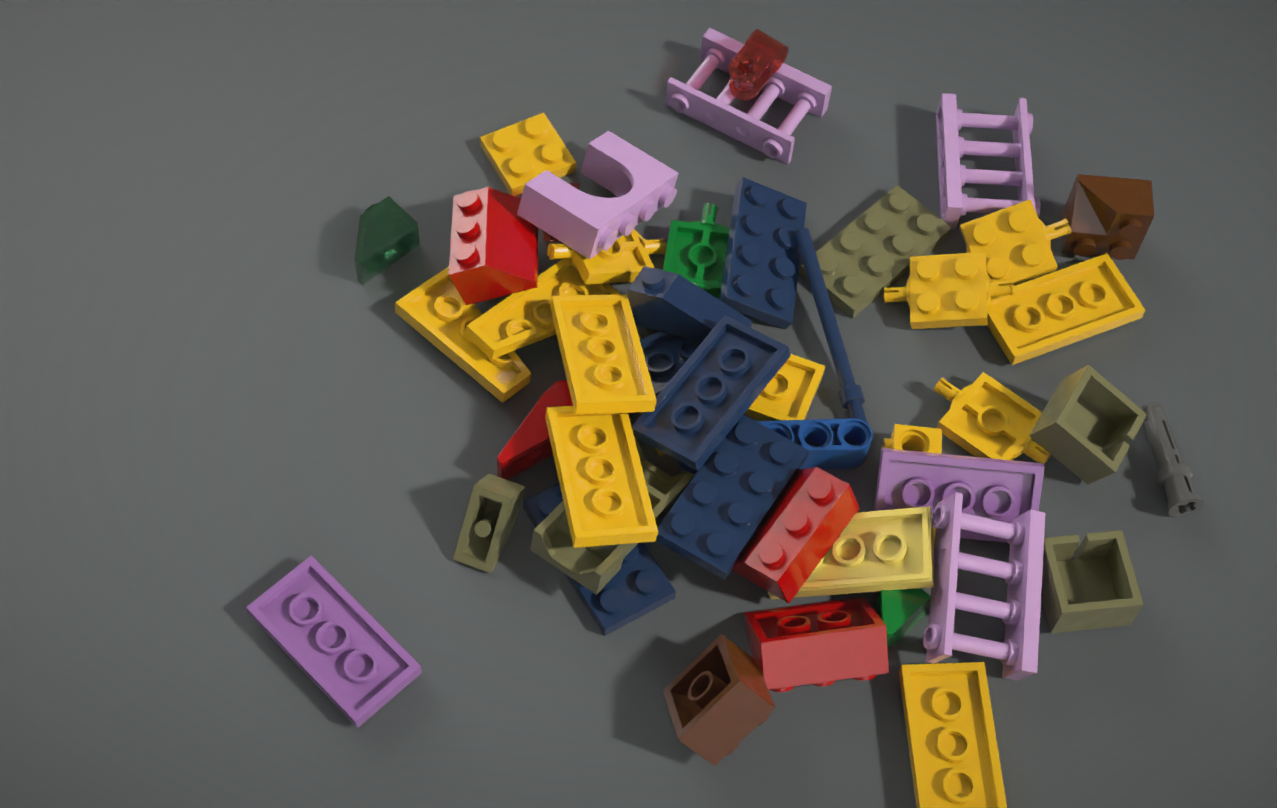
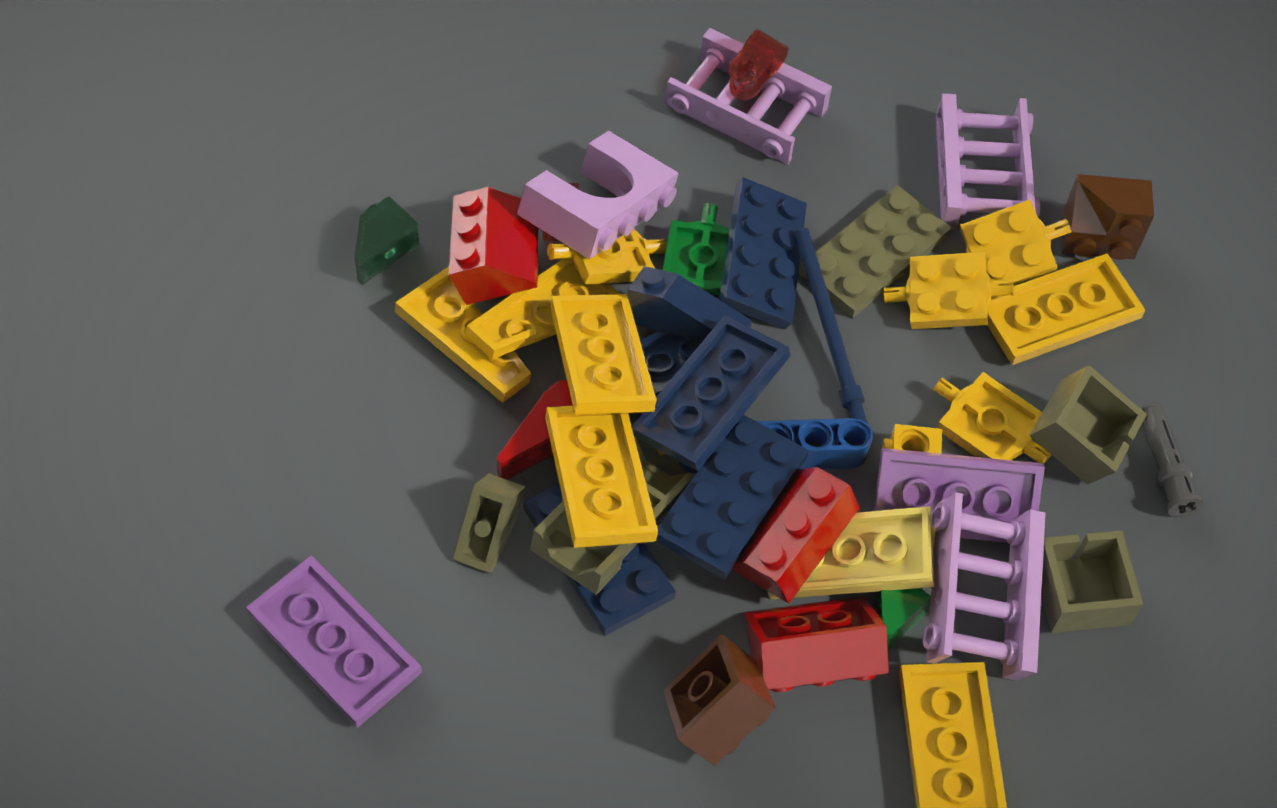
yellow plate [480,112,577,196] -> none
yellow plate [744,354,825,421] -> none

